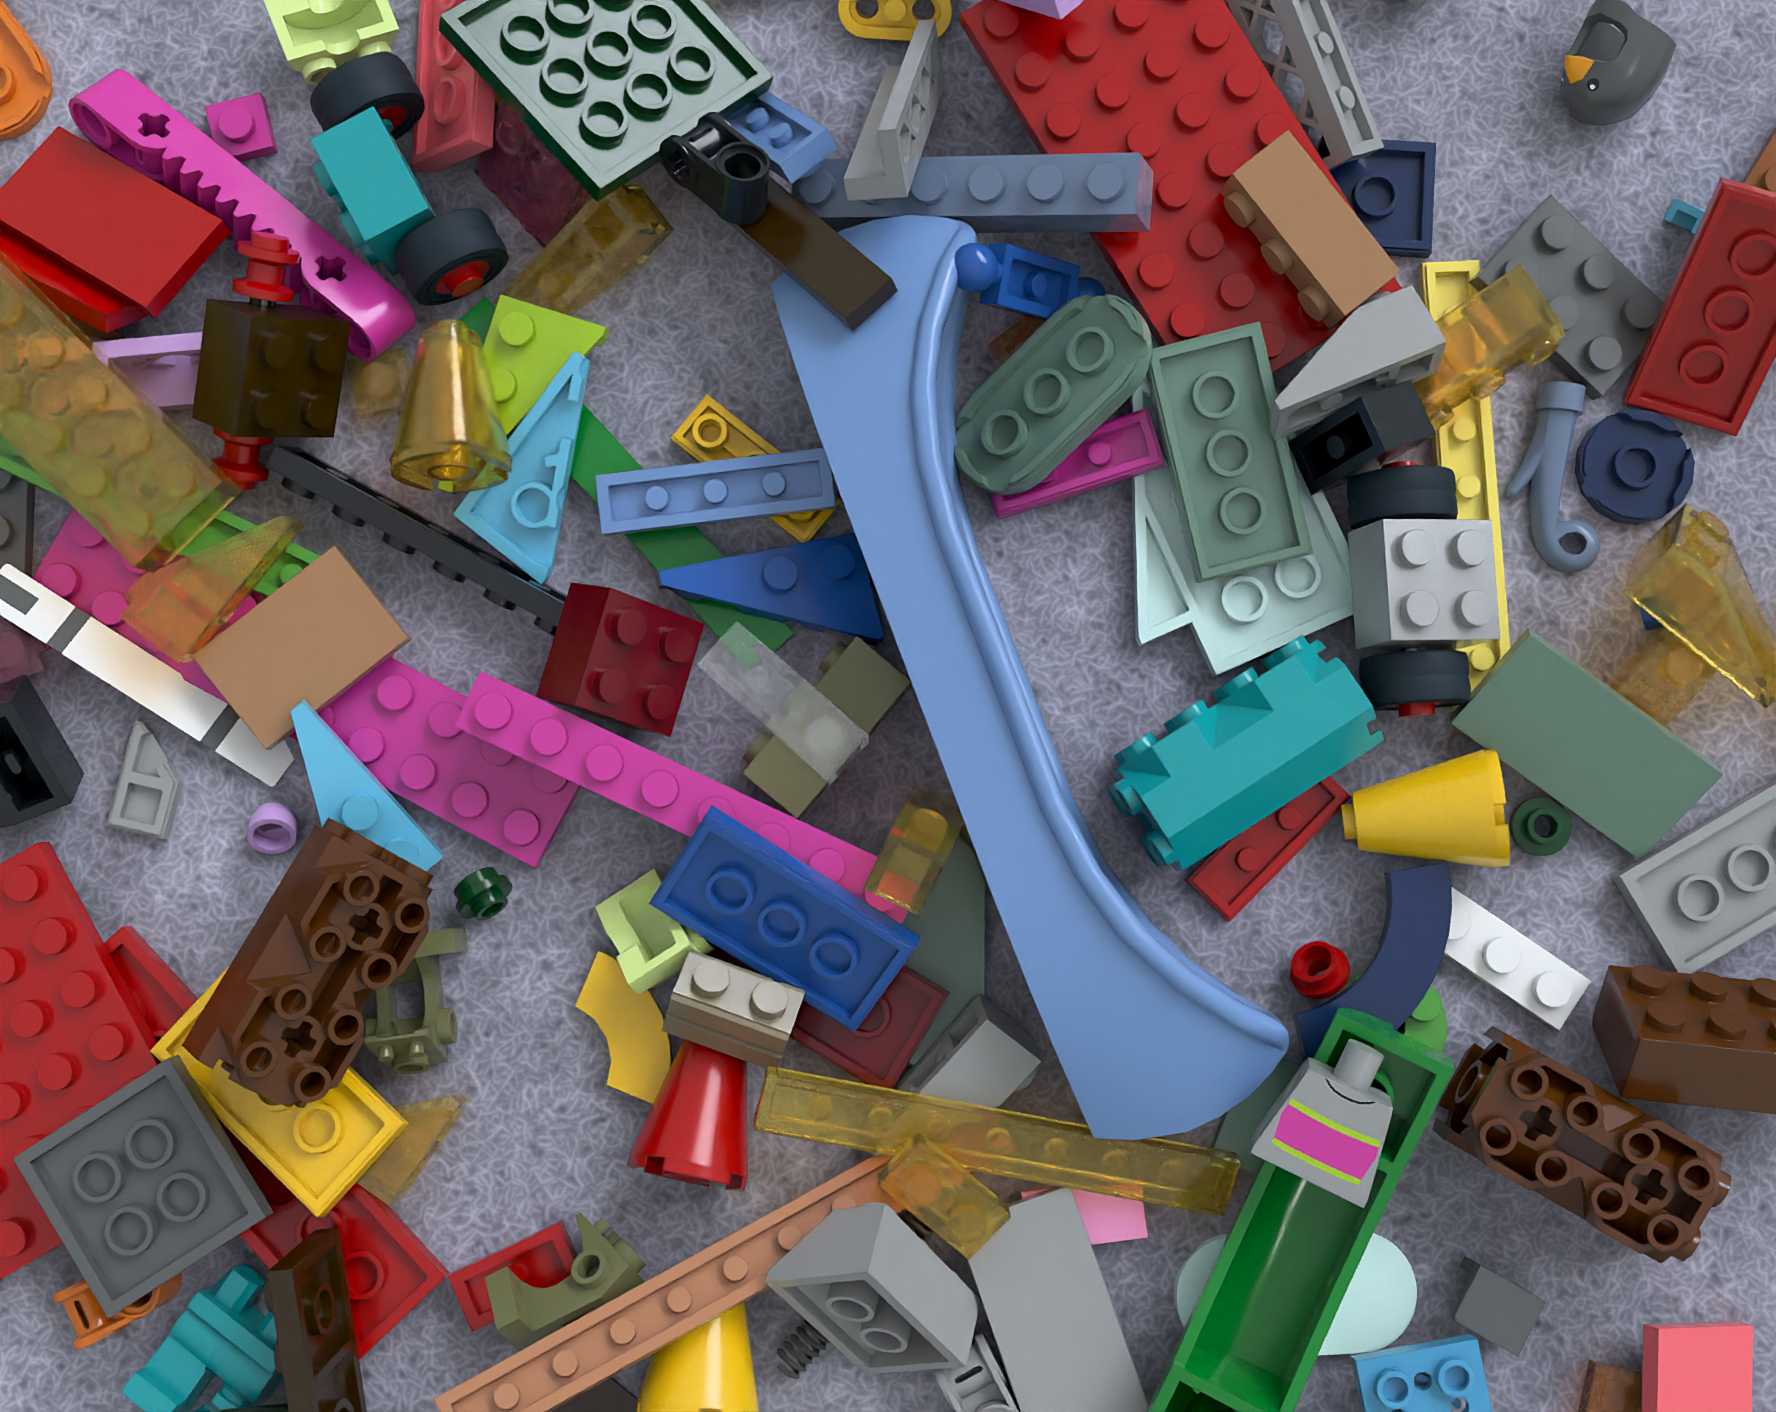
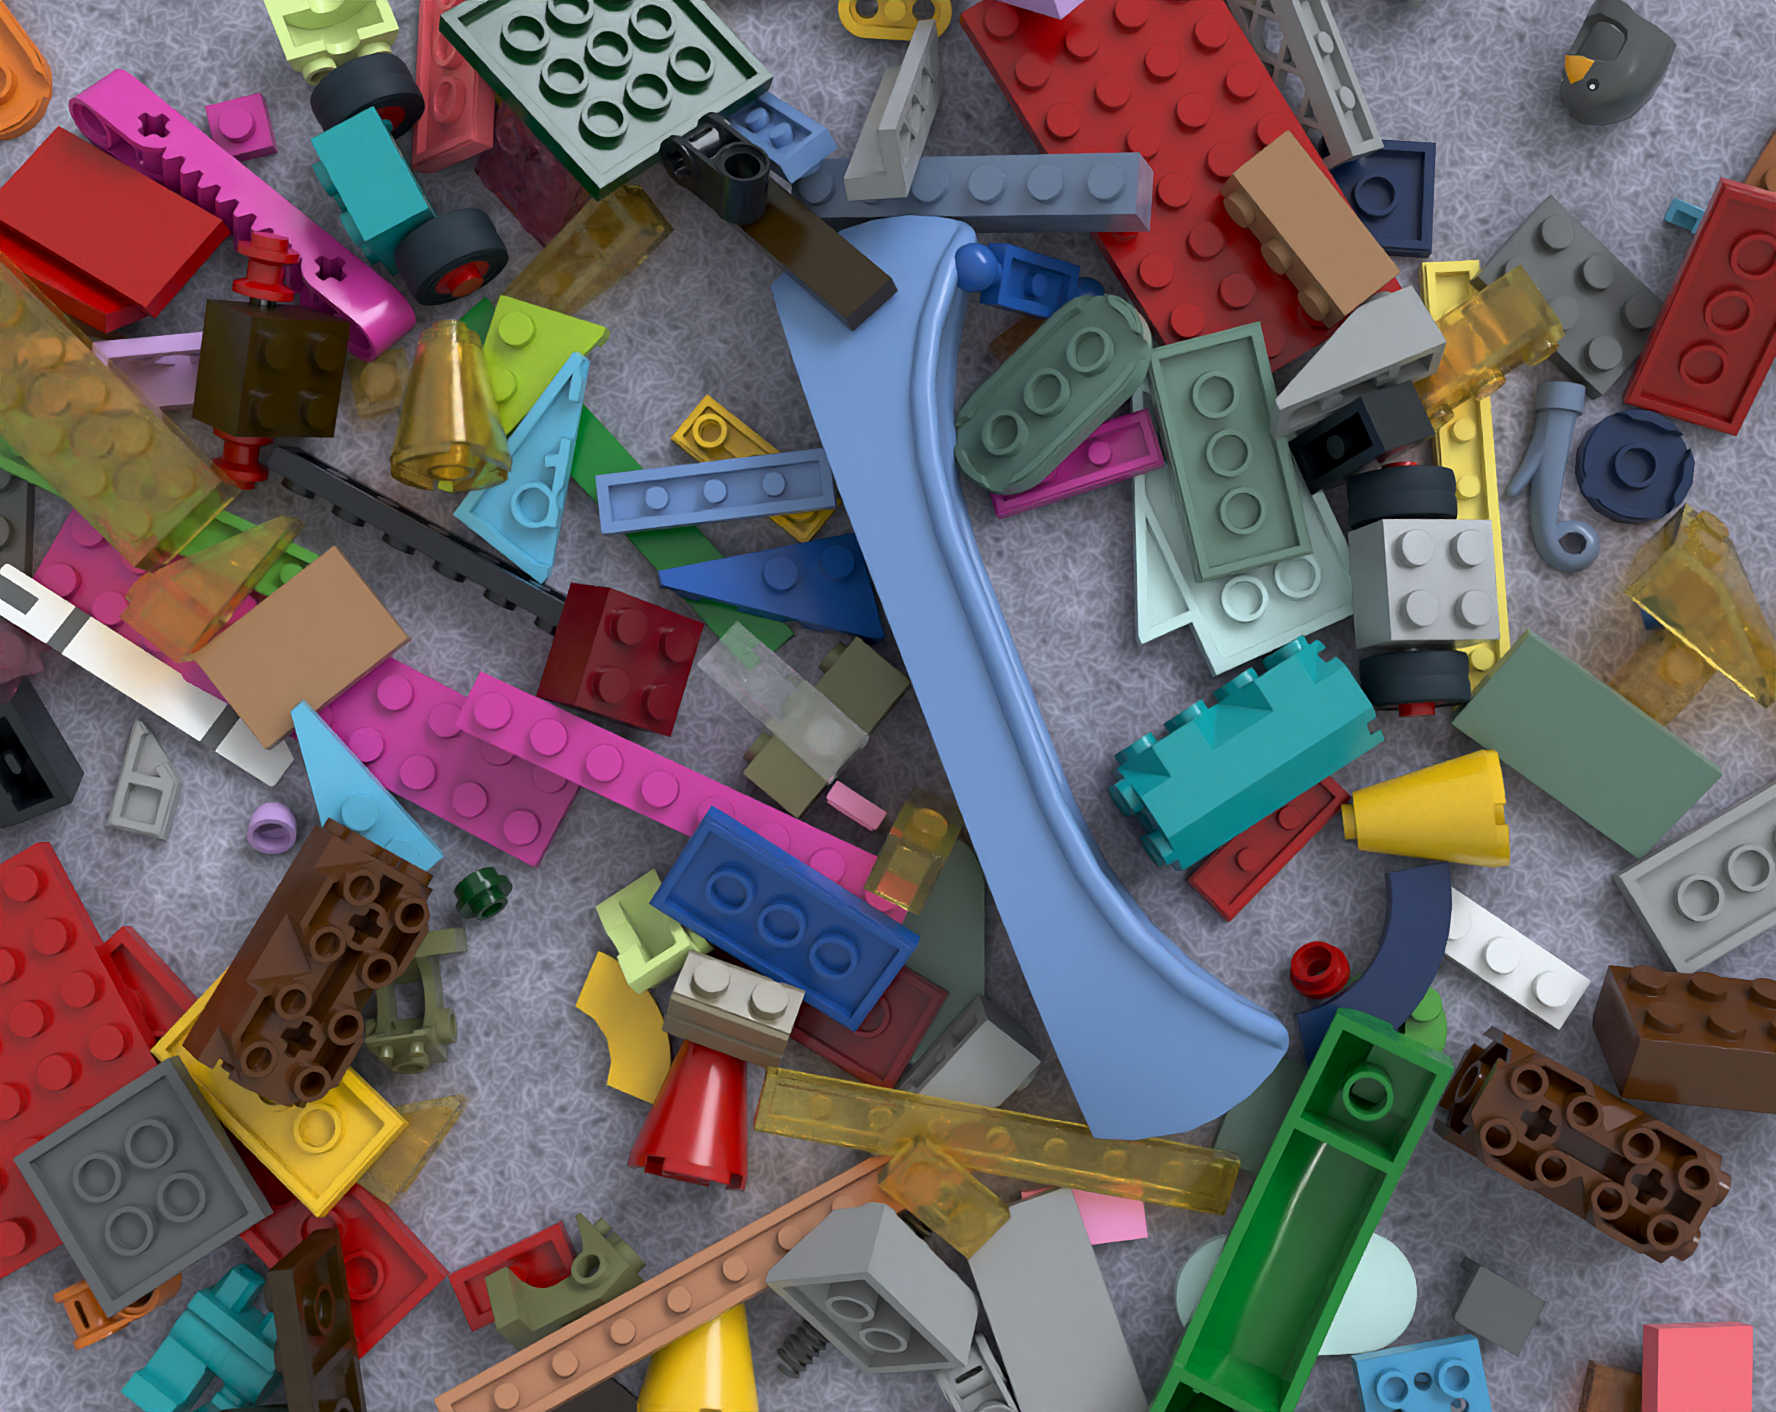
light grey torso [1251,1039,1393,1208] -> none
dark green plate [1510,797,1571,856] -> none
none -> bright pink tile [826,780,887,833]

